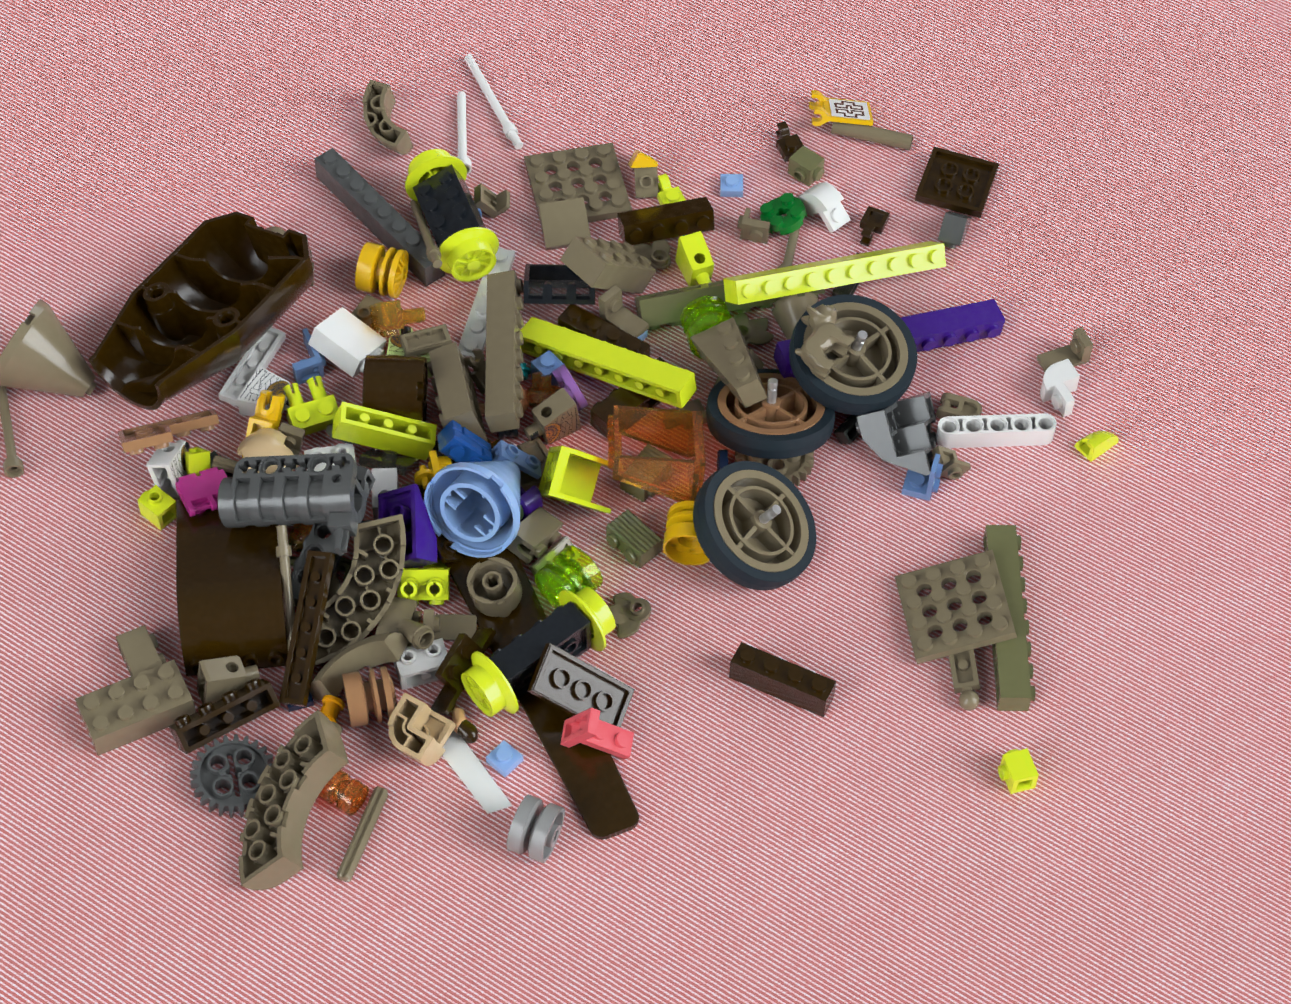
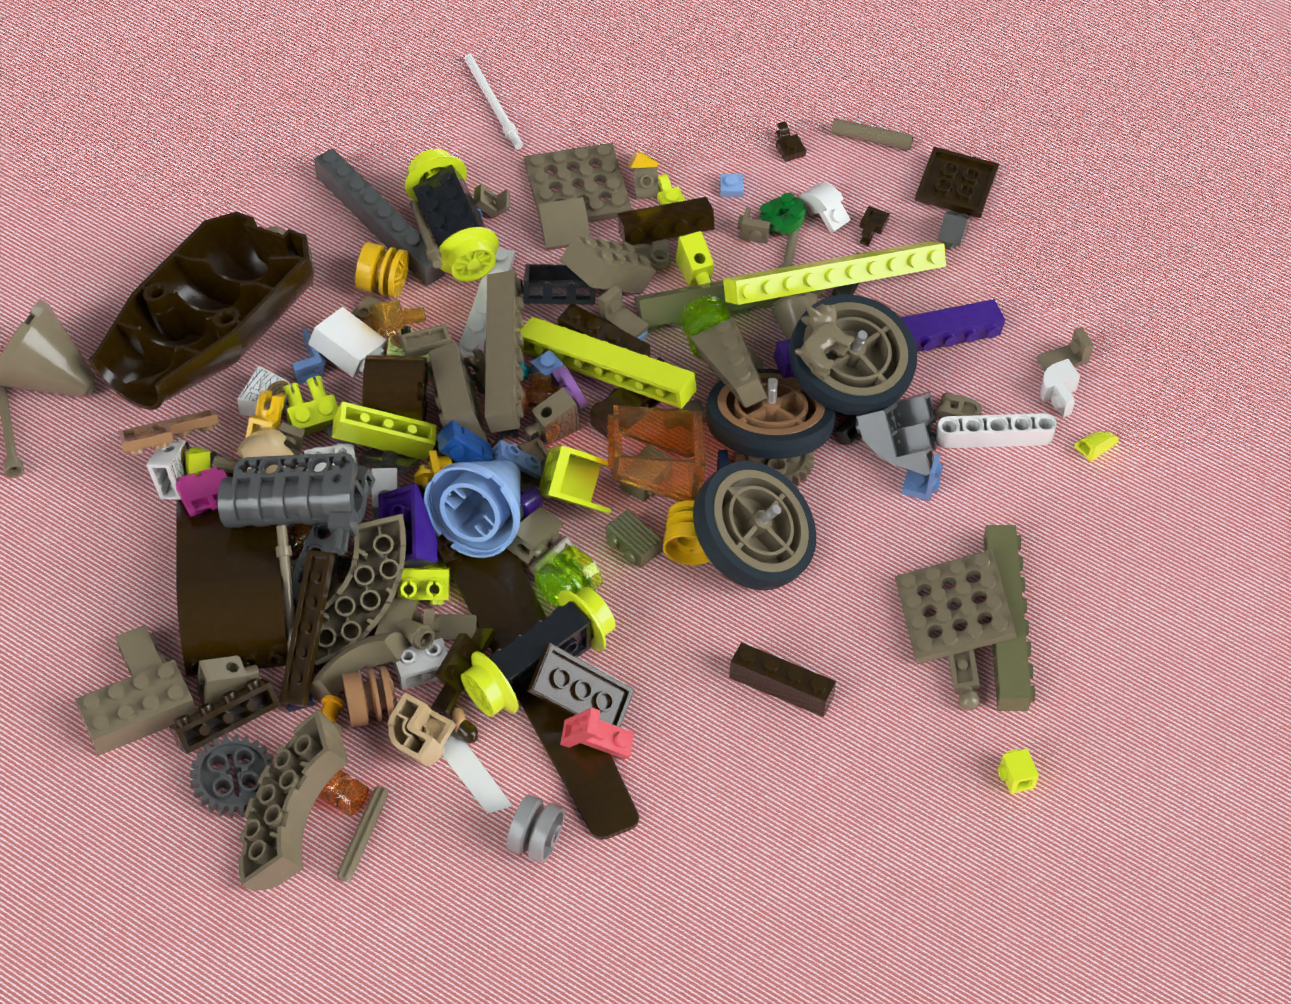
neon yellow brick [137,485,176,530] -> none
white plate [218,327,286,407] -> none
dark tan brick [362,79,413,155] -> none
white piece [457,91,472,175] -> none
dark tan brick [467,557,522,617] -> none
light blue plate [486,740,523,777] -> none
dark tan plate [609,592,651,639] -> none
dark tan plate [734,313,774,345] -> none
olive brick [788,145,825,187] -> none
flag [809,90,873,126] -> none
dark tan bracket [932,445,971,480] -> none

